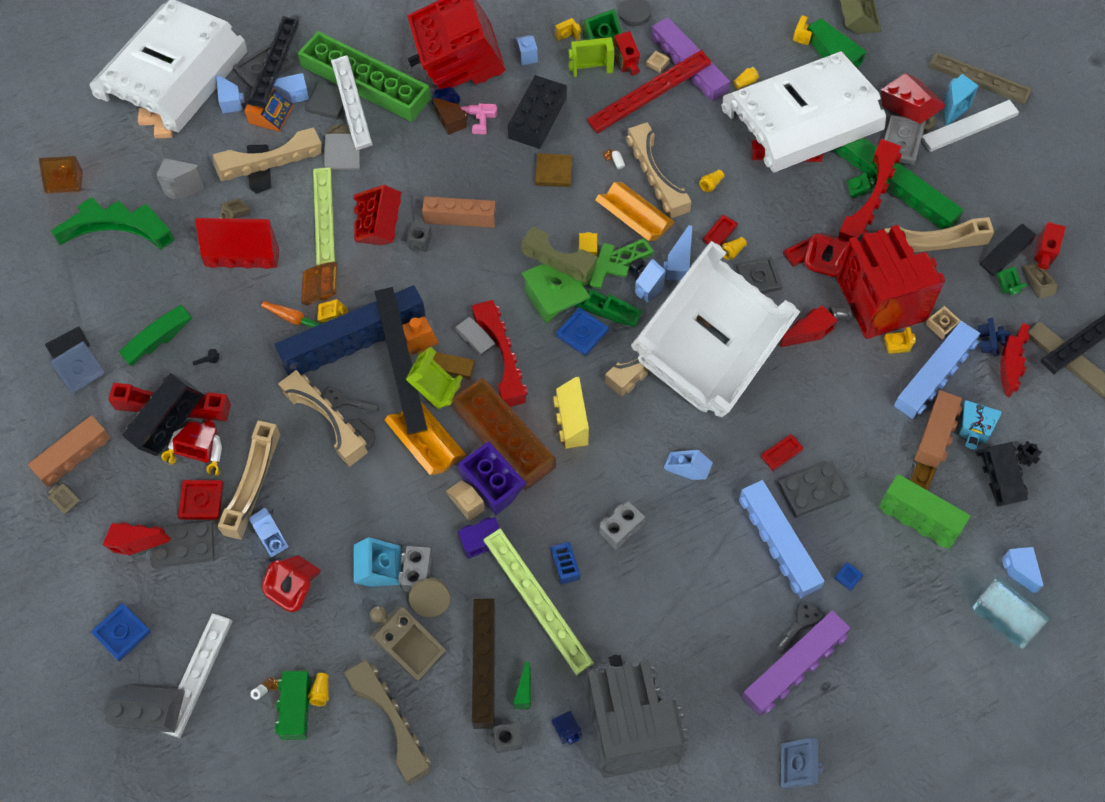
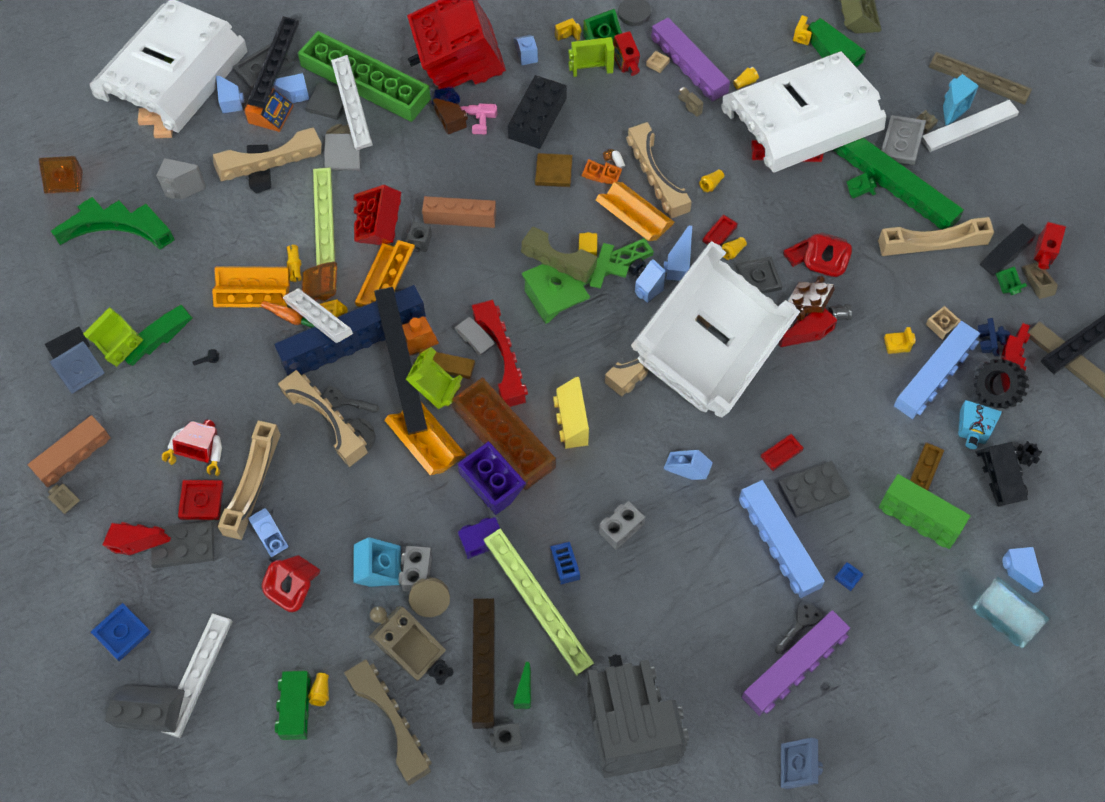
red arch [108,383,231,421] -> none
black brick [122,373,204,456] -> none
red slope [195,218,280,269] -> none
dark tan bracket [220,198,250,219] -> none
arm [251,677,278,700] -> none
tan slope [446,480,485,521] -> none
clear blue bracket [551,711,582,745] -> none
blue plate [556,307,609,357] -> none
green slope [574,289,642,327] -> none
red tile [587,50,711,134] -> none
red piece [836,225,945,339] -> none
red arch [838,139,902,241] -> none
red wedge [881,73,945,124] -> none
nougat brick [914,390,963,469] -> none
none -> lime panel [83,307,143,367]
none -> light orange slope [212,266,290,307]
none -> white tile [283,288,353,343]
none -> yellow pin [287,245,302,282]
none -> light orange slope [355,240,415,307]
none -> black plate [428,660,453,685]
none -> orange slope [581,159,622,184]
none -> dark tan plate [678,87,703,117]
none -> reddish brown plate [788,276,835,320]
none -> black tyre [974,359,1029,409]

